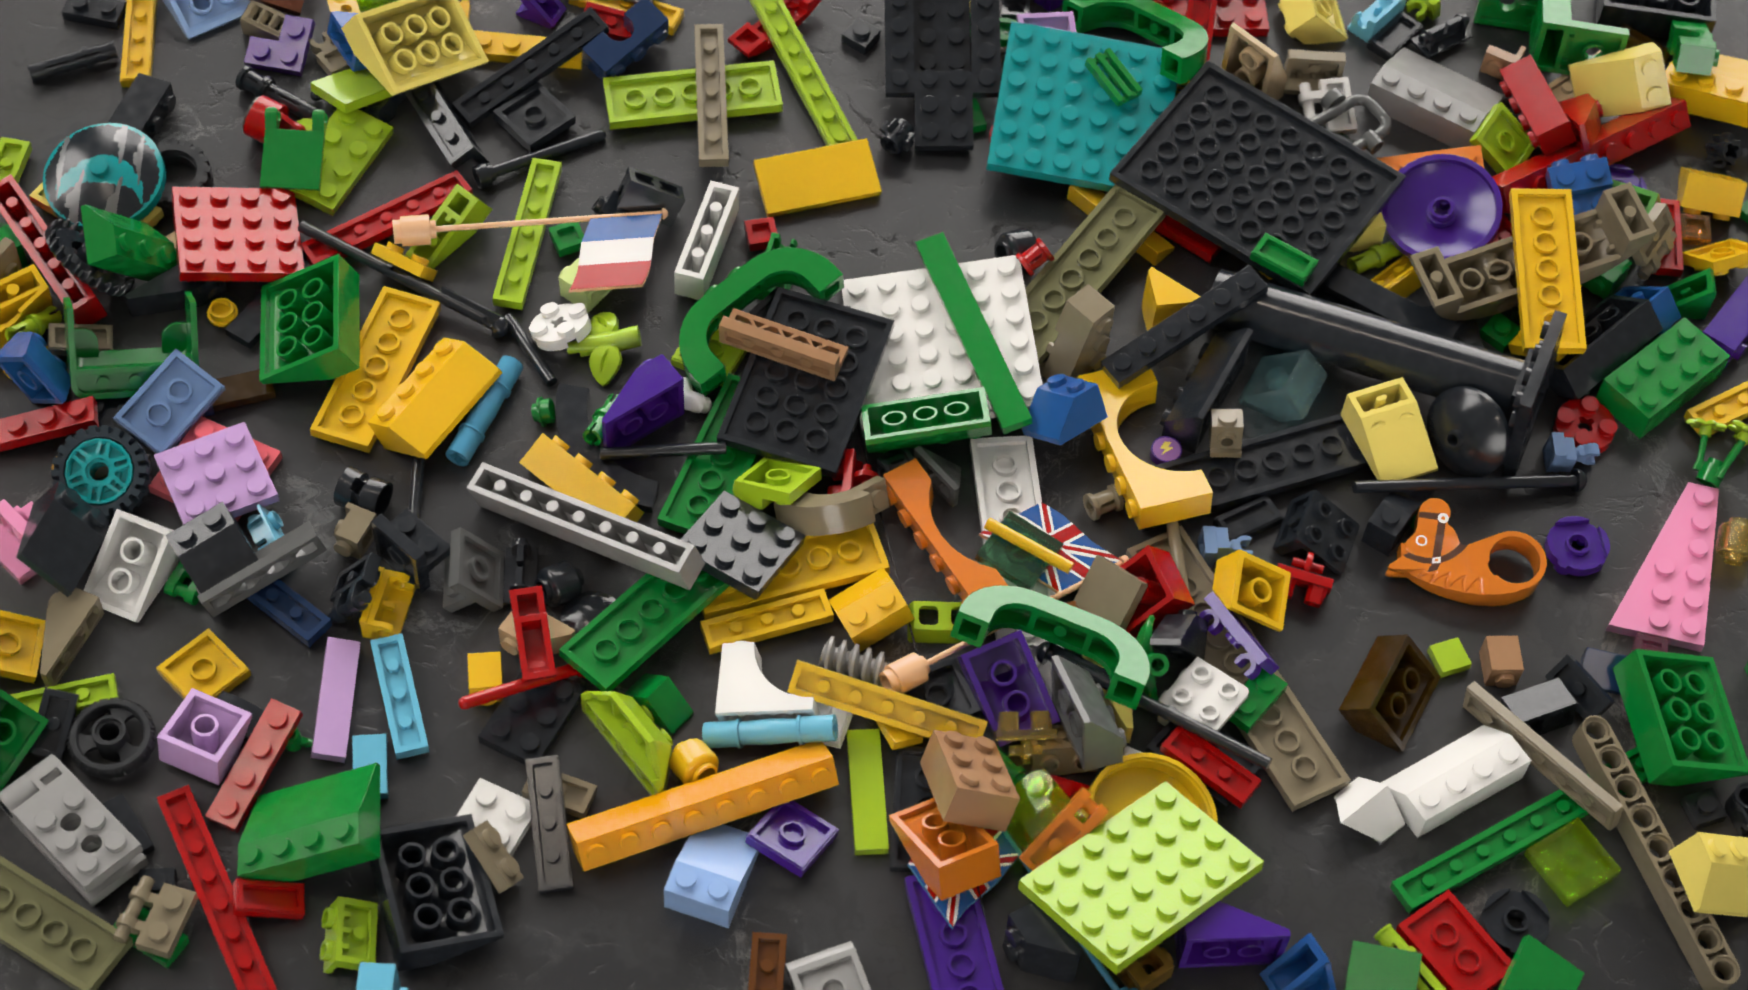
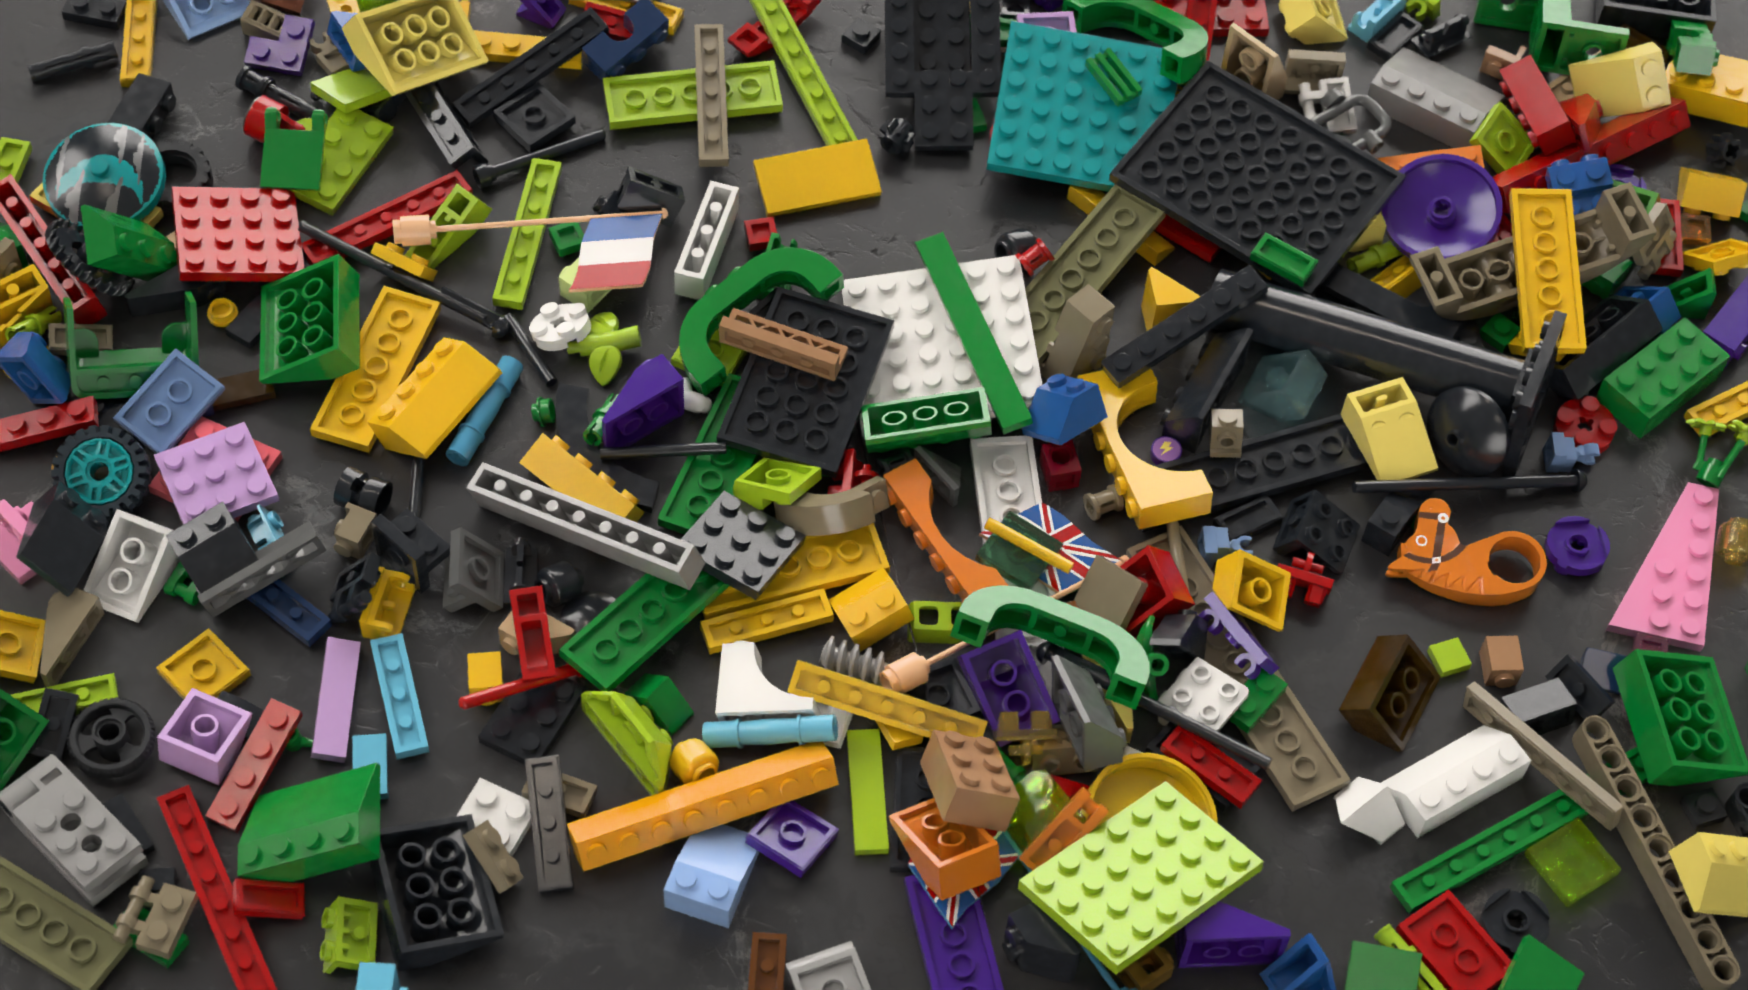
none -> dark red brick [1039,439,1082,492]

